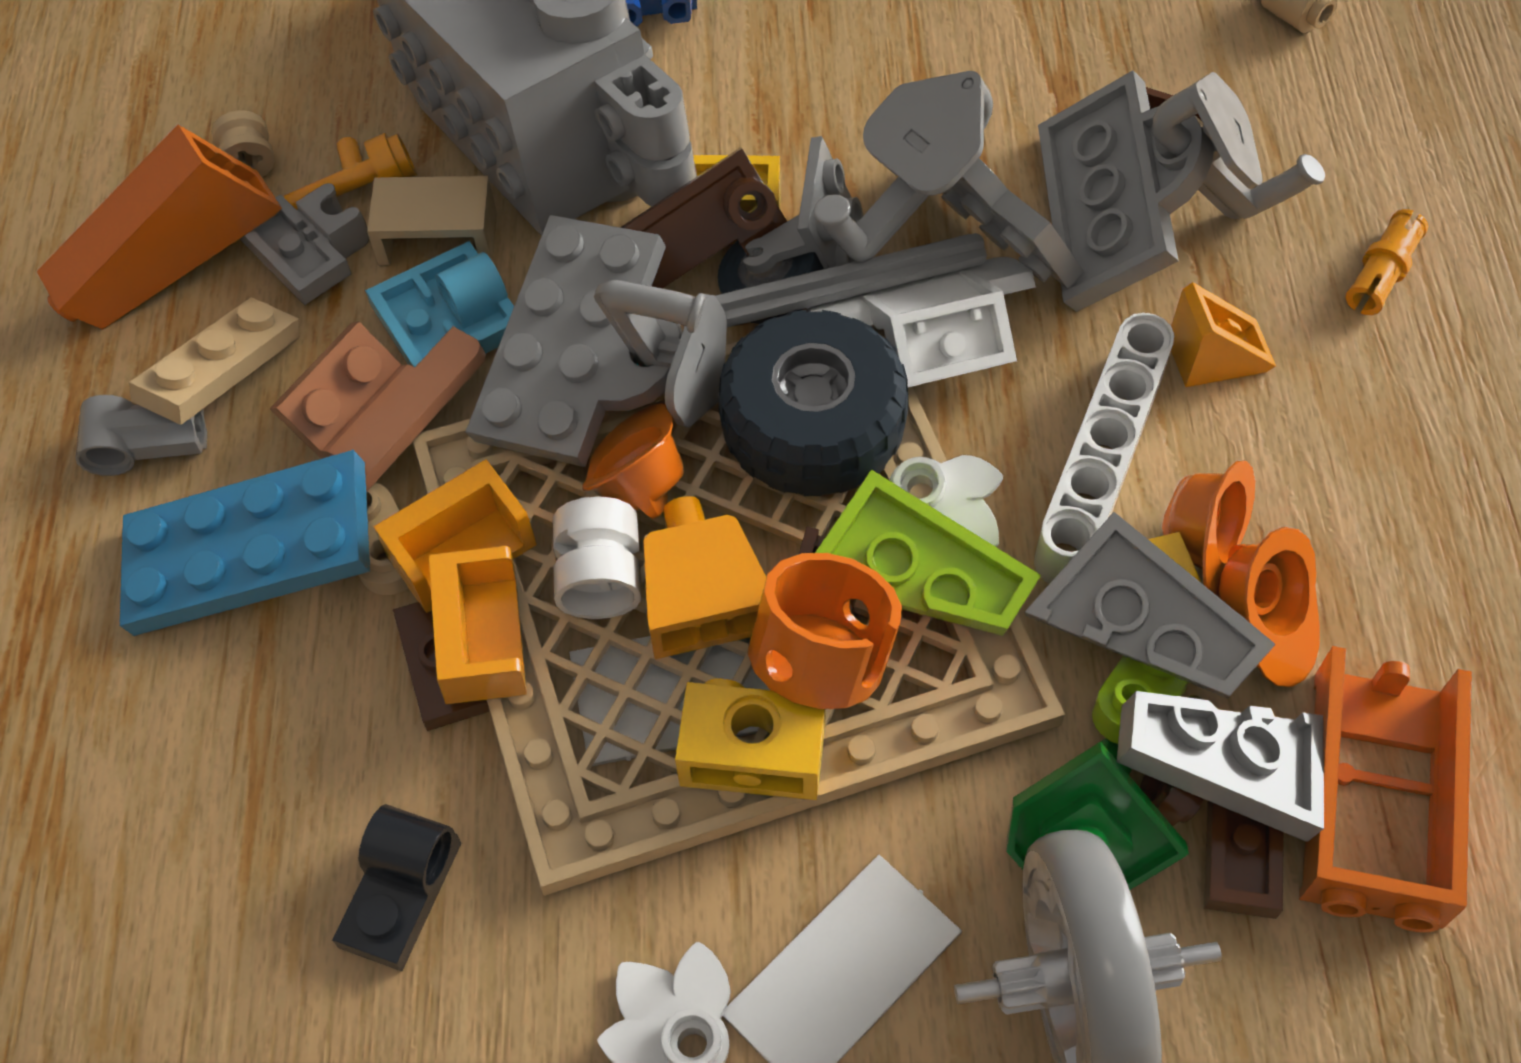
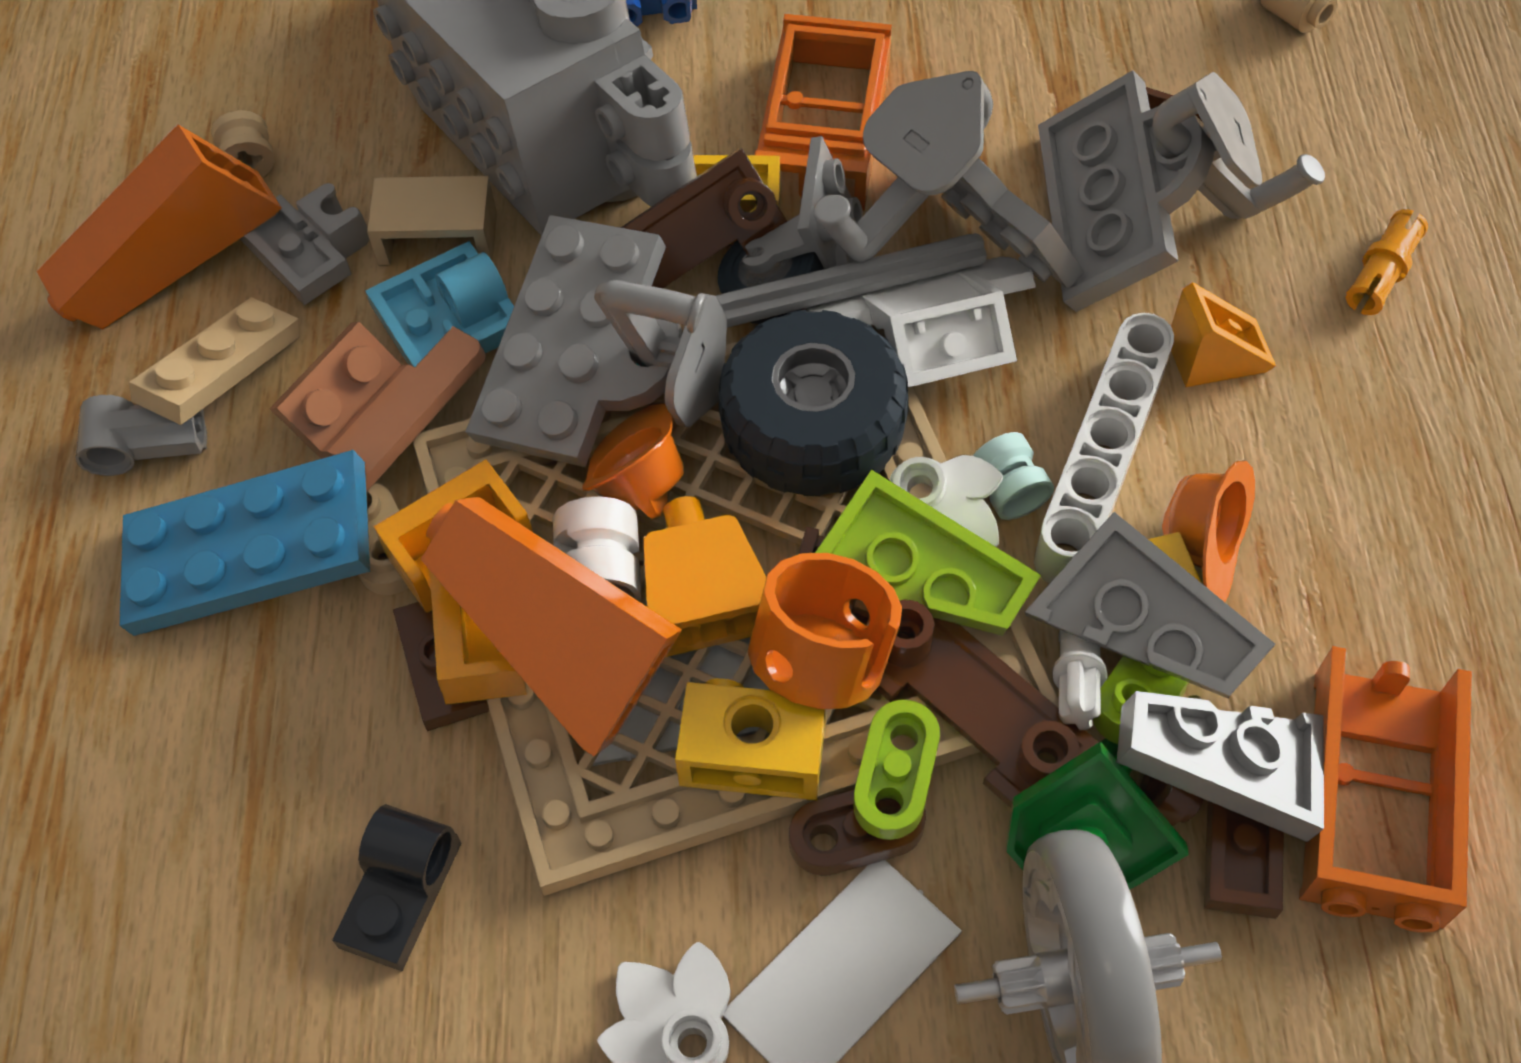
light orange piece [284,133,417,210] -> none
orange piece [1219,527,1320,687] -> none
none -> orange slope [421,497,682,757]
none -> orange door [755,14,892,211]
none -> reddish brown plate [789,790,926,876]
none -> lime plate [853,700,940,840]
none -> reddish brown brick [876,599,1099,808]
none -> light aqua wheel [973,432,1055,520]
none -> white axle [1053,630,1107,730]

